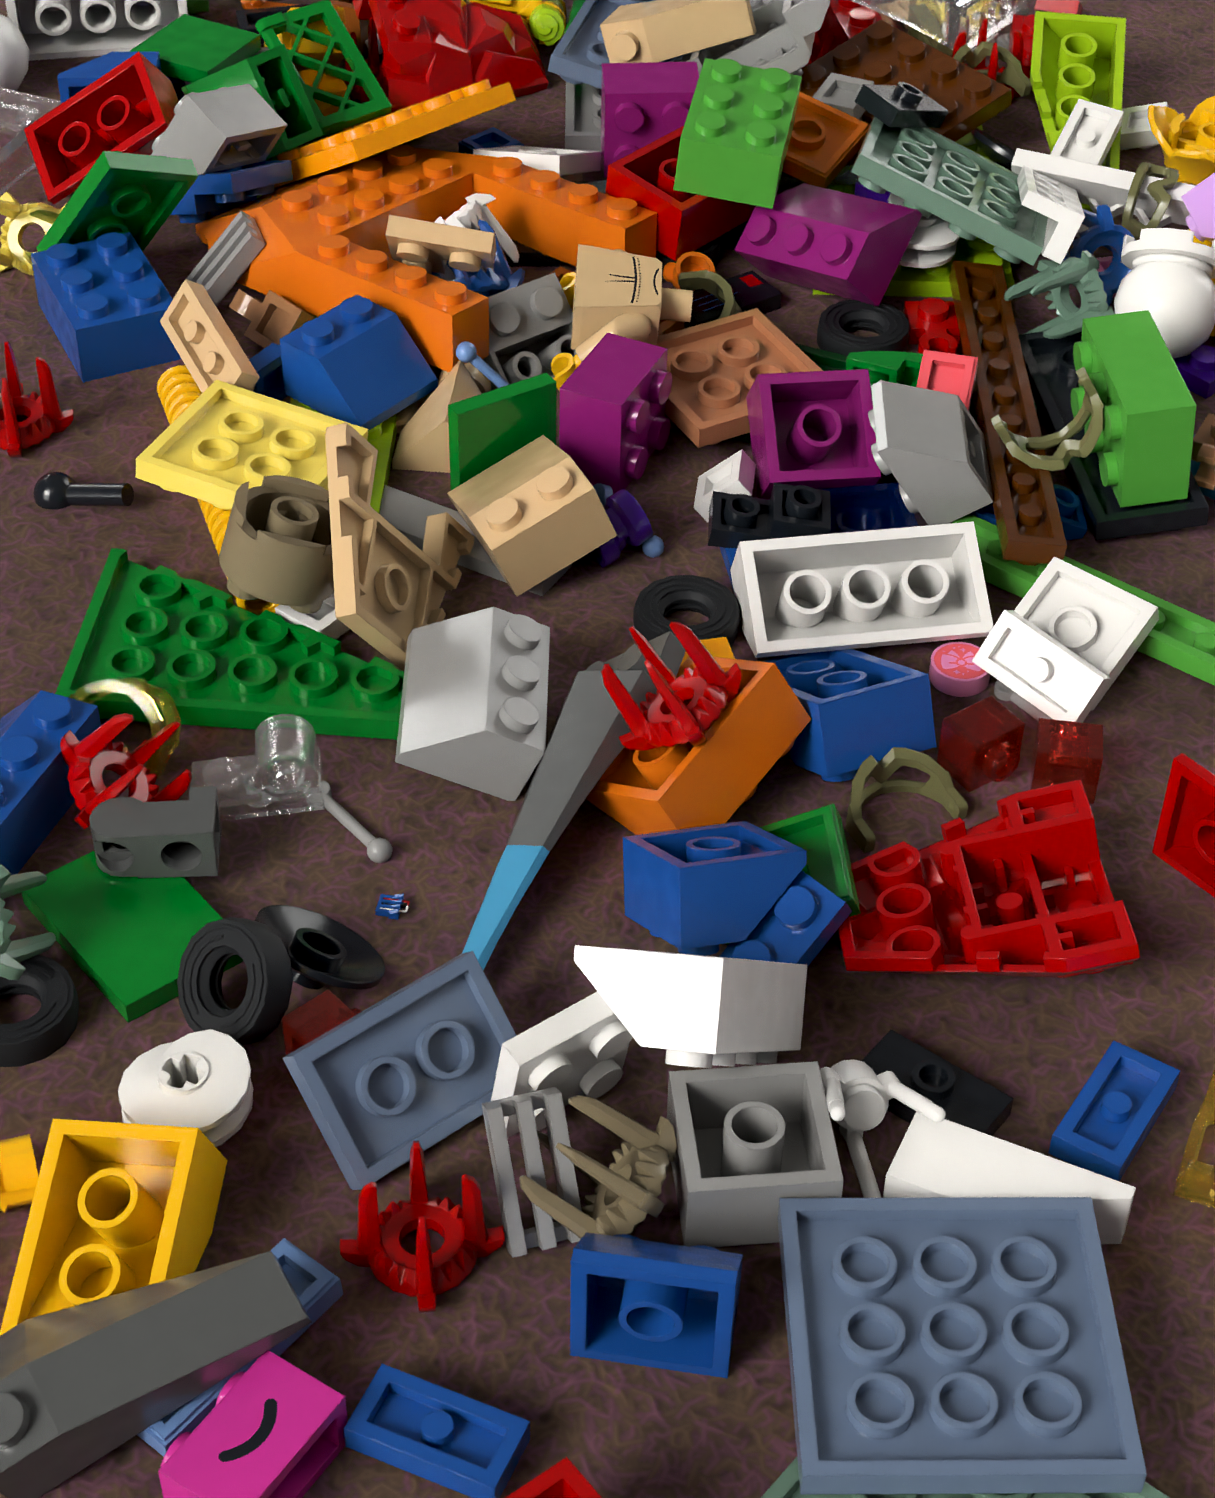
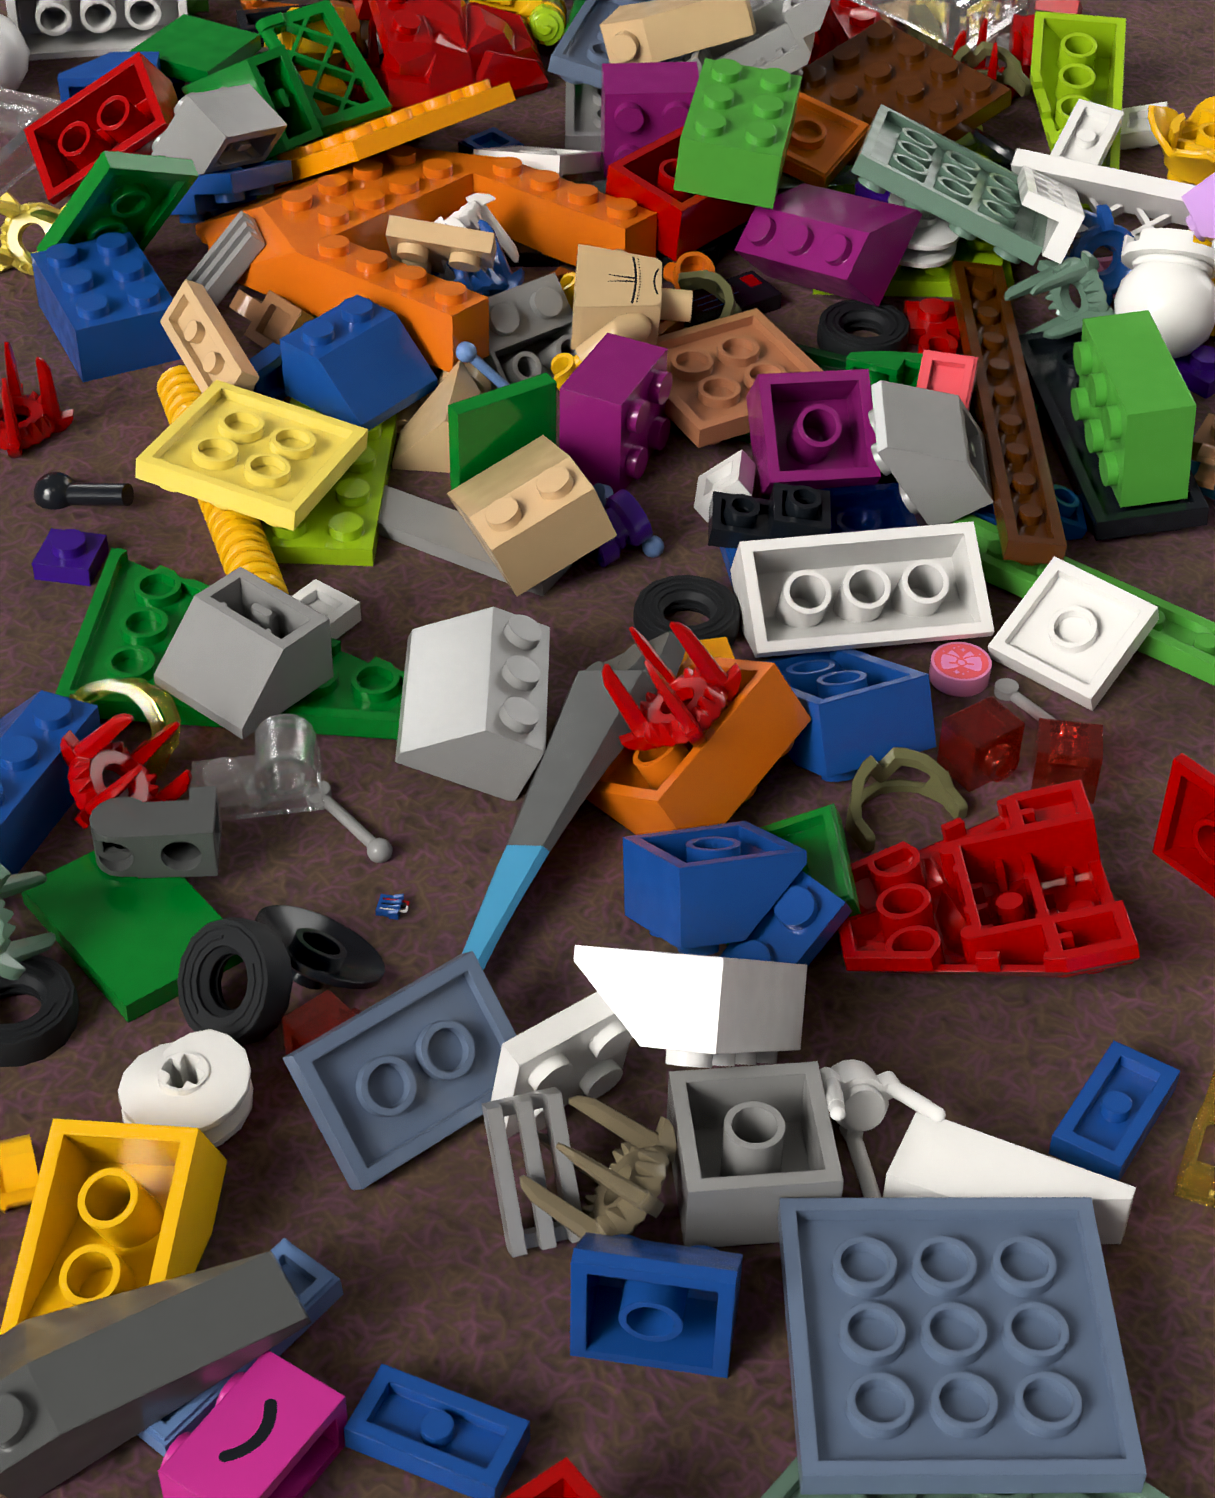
dark tan brick [219,475,334,614] -> none
tan wing [325,422,475,670] -> none
red piece [339,1141,505,1313] -> none
light grey plate [812,72,874,119] -> none
black plate [854,81,949,128] -> none
black plate [862,1029,1014,1136] -> none
white plate [972,610,1111,731] -> none
olive helmet [990,367,1104,471] -> none
olive helmet [1121,162,1179,240] -> none
none -> dark purple plate [32,528,109,586]
none -> light grey slope [154,566,334,739]

